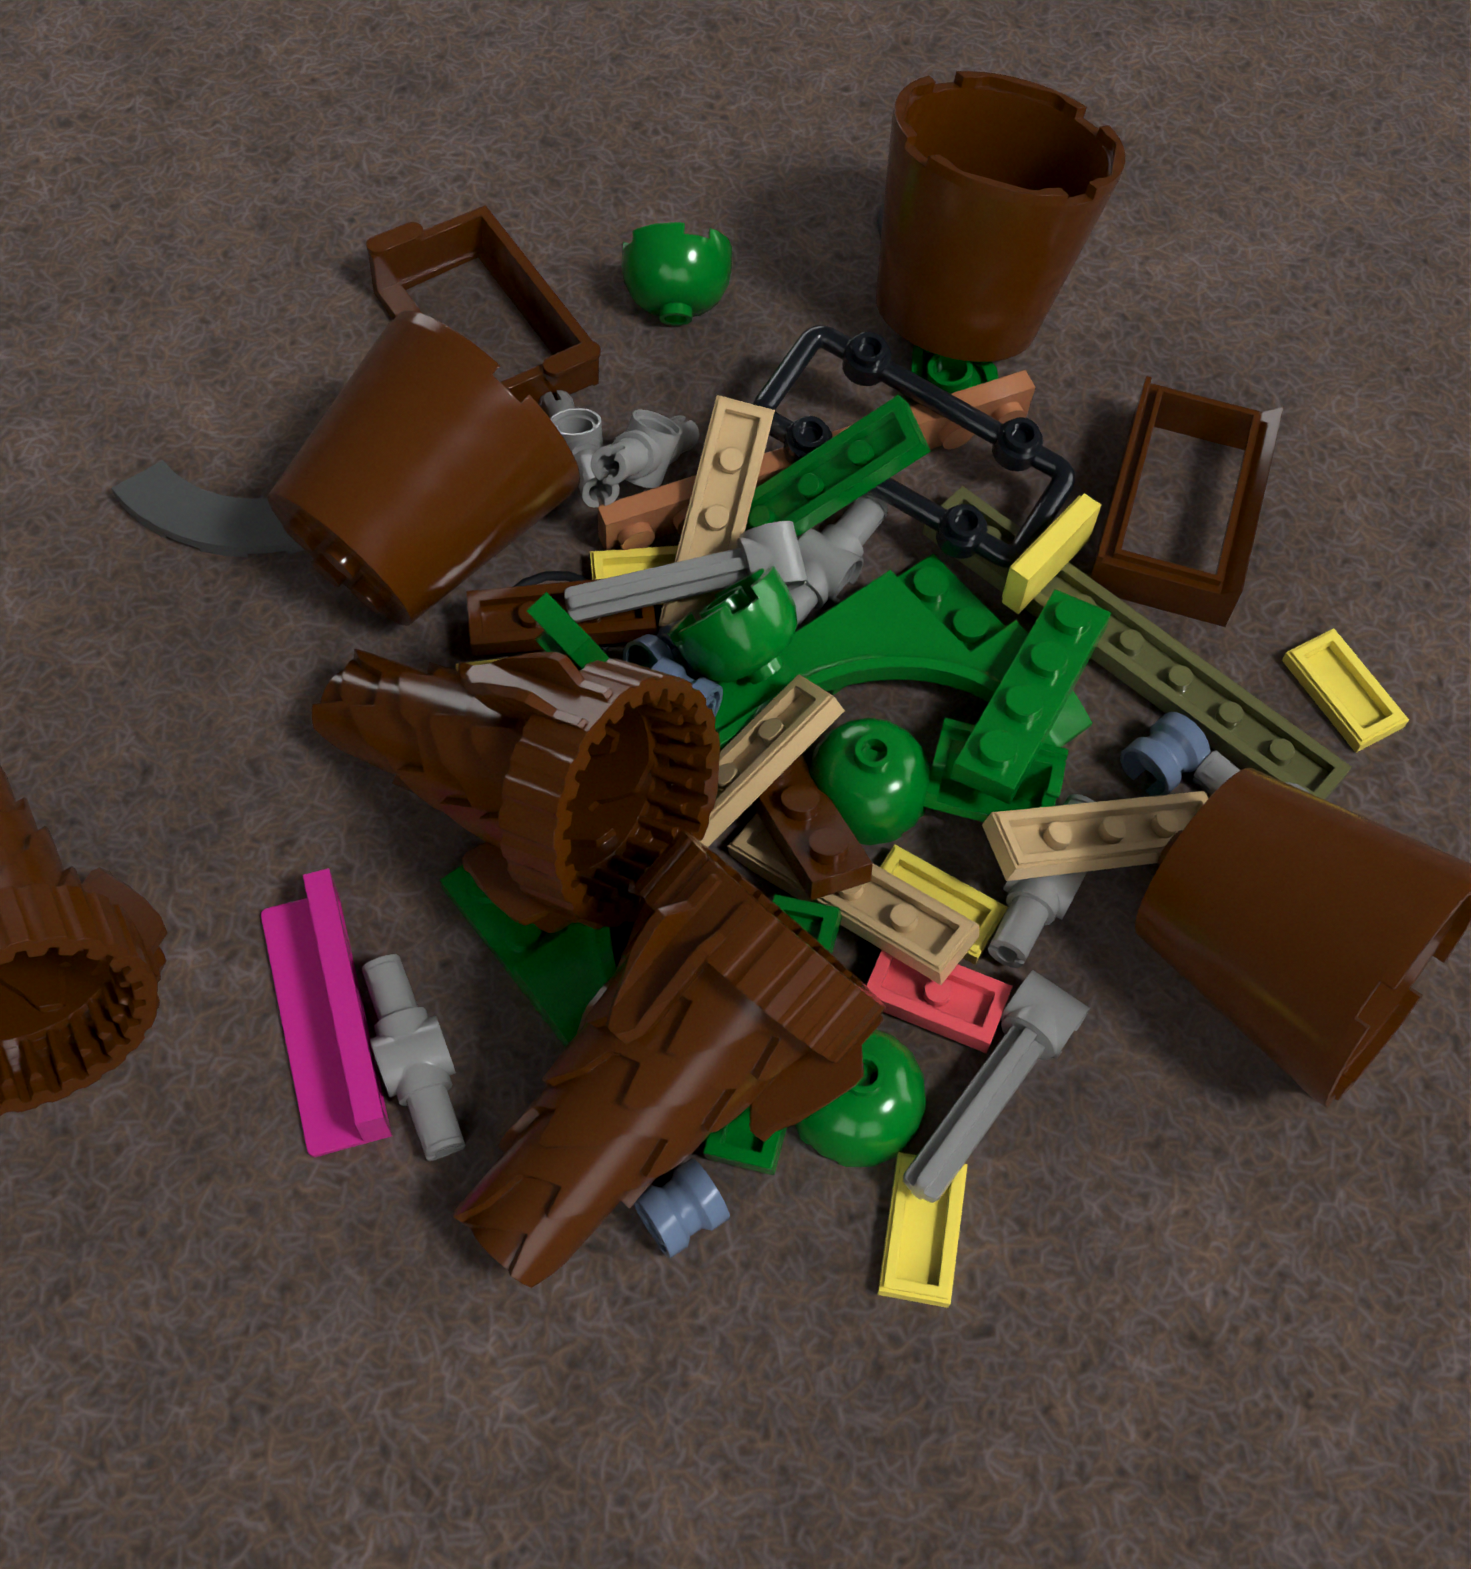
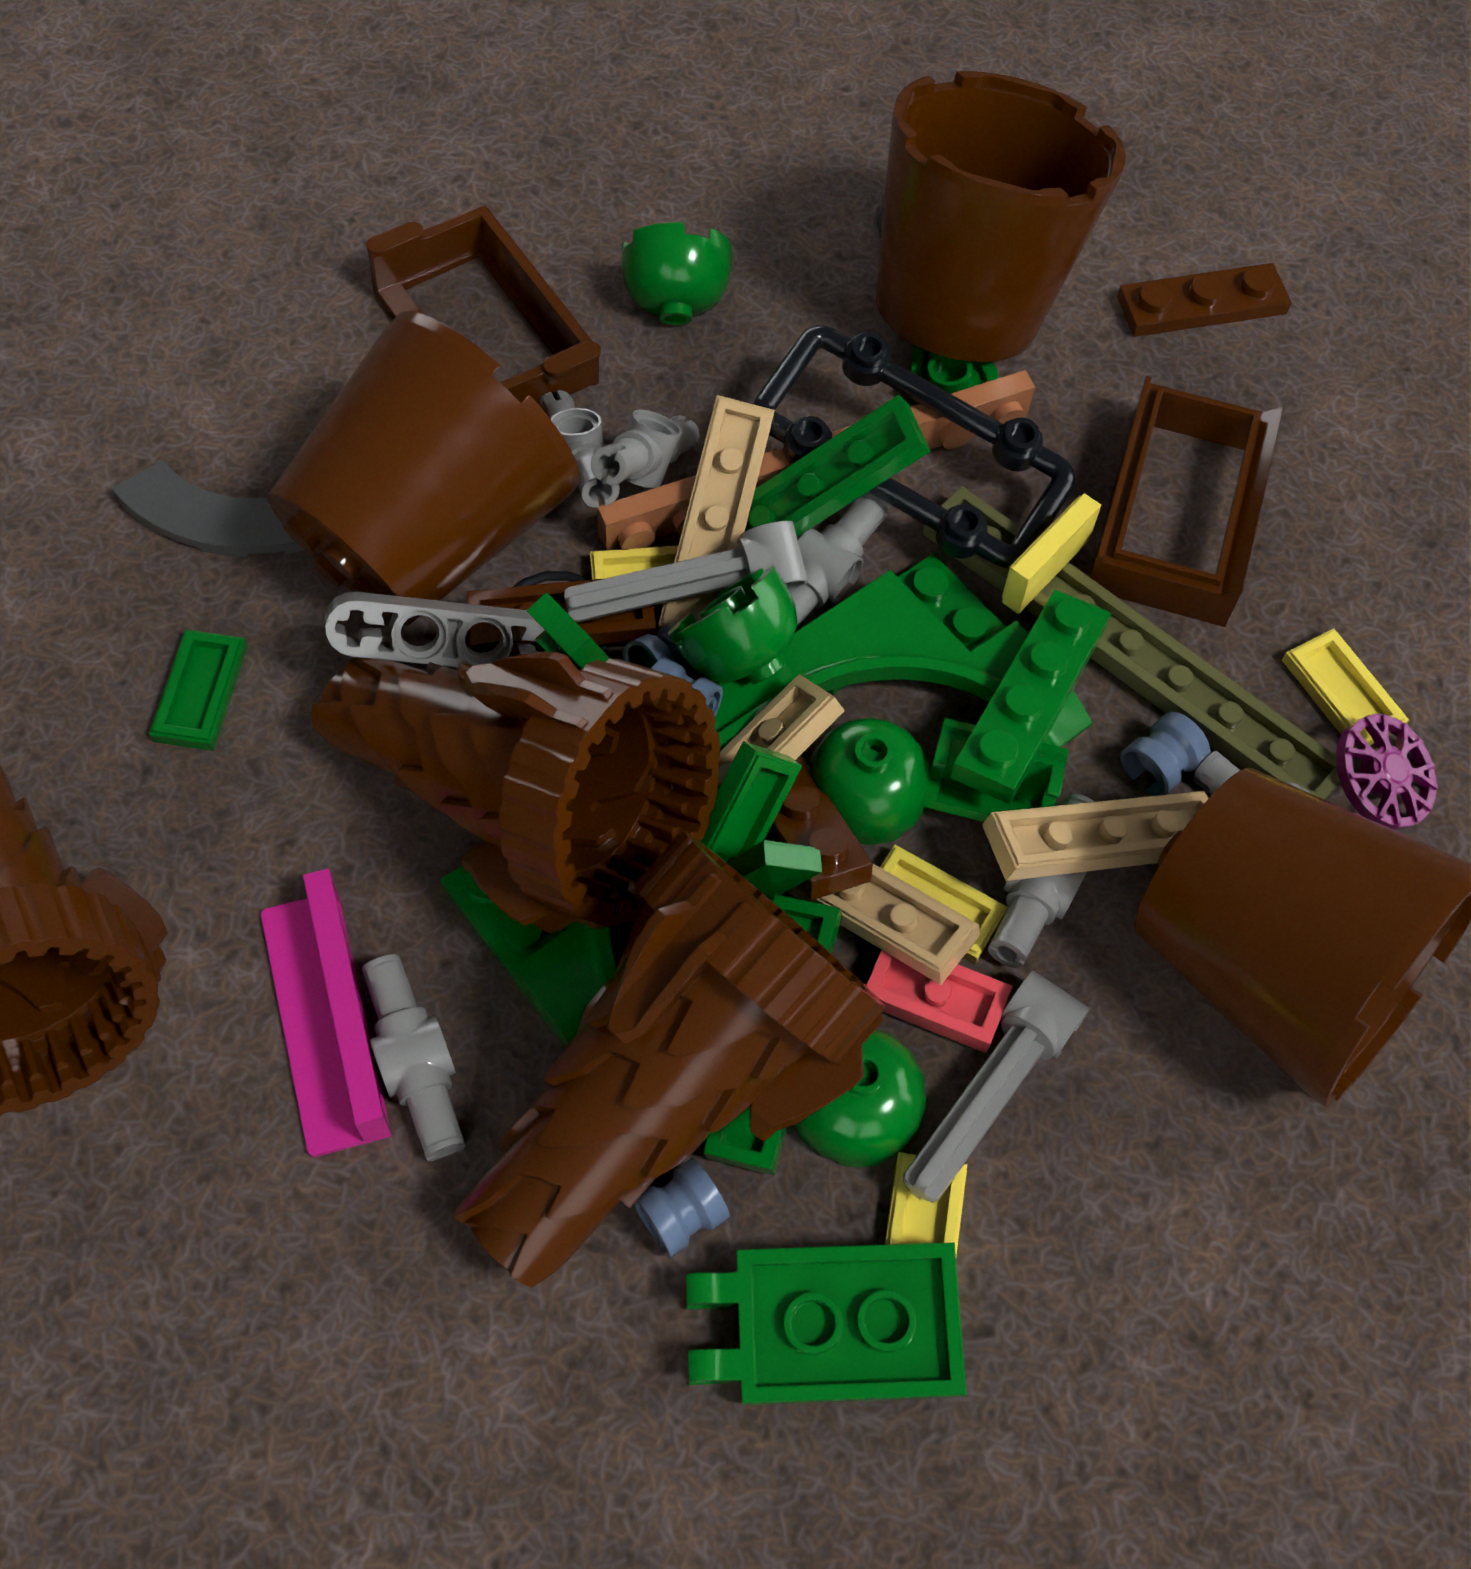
none -> green tile [149,629,248,751]
none -> light grey beam [324,592,544,667]
none -> green tile [686,1242,967,1406]
none -> green tile [700,741,802,862]
none -> green tile [727,840,822,899]
none -> reddish brown plate [1117,263,1292,337]
none -> magenta wheel [1336,714,1438,830]

